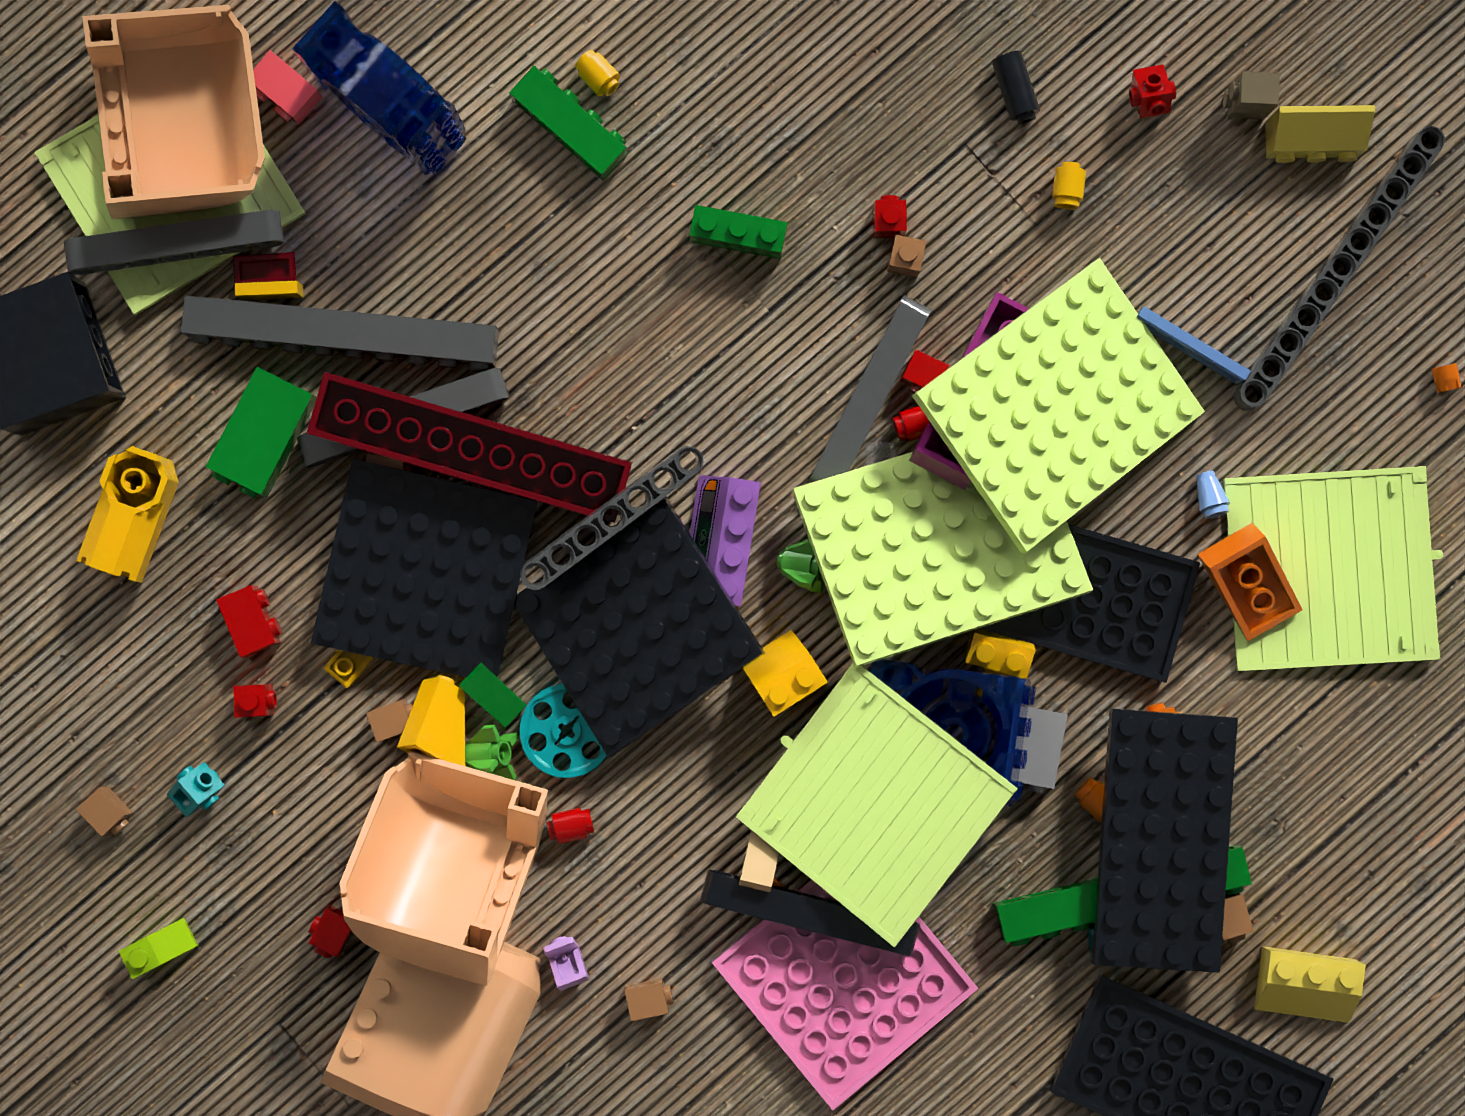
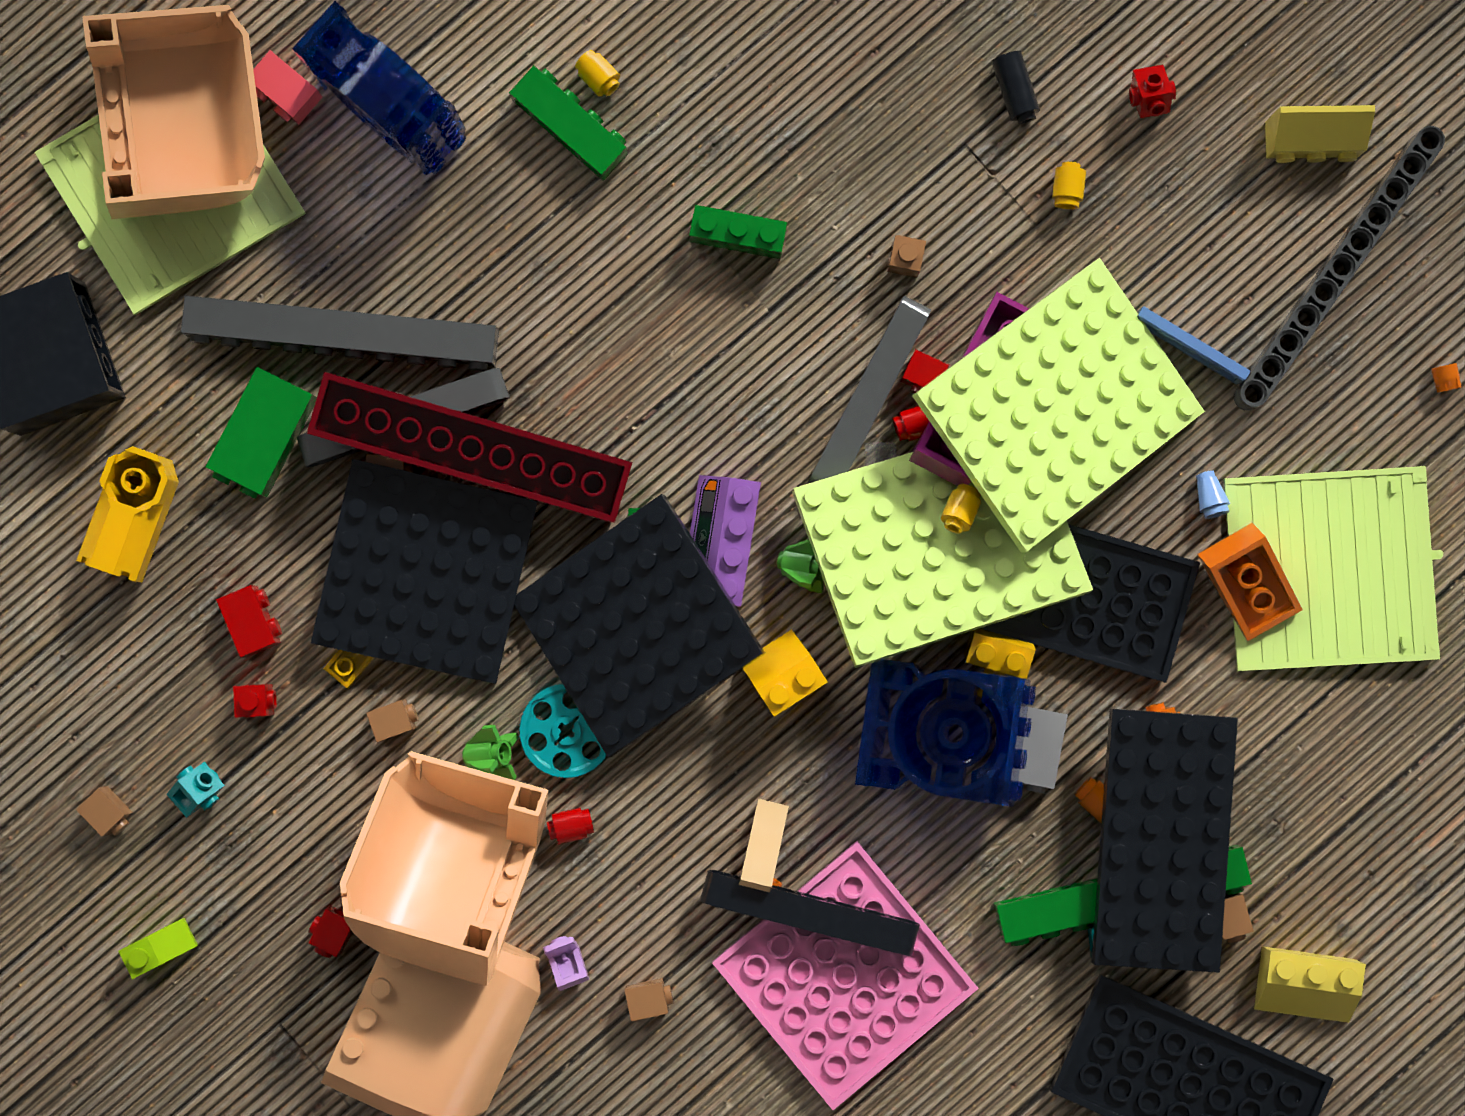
dark grey beam [64,210,284,275] -> none
dark red tile [233,252,297,287] -> none
yellow tile [235,281,304,301] -> none
yellow slope [397,675,465,766] -> none
green tile [459,663,527,727] -> none
dark grey beam [520,446,704,590] -> none
yellowish green door [736,663,1018,947] -> none
red brick [873,195,907,238] -> none
dark tan brick [1223,71,1280,120] -> none
none -> yellow brick [941,484,981,534]

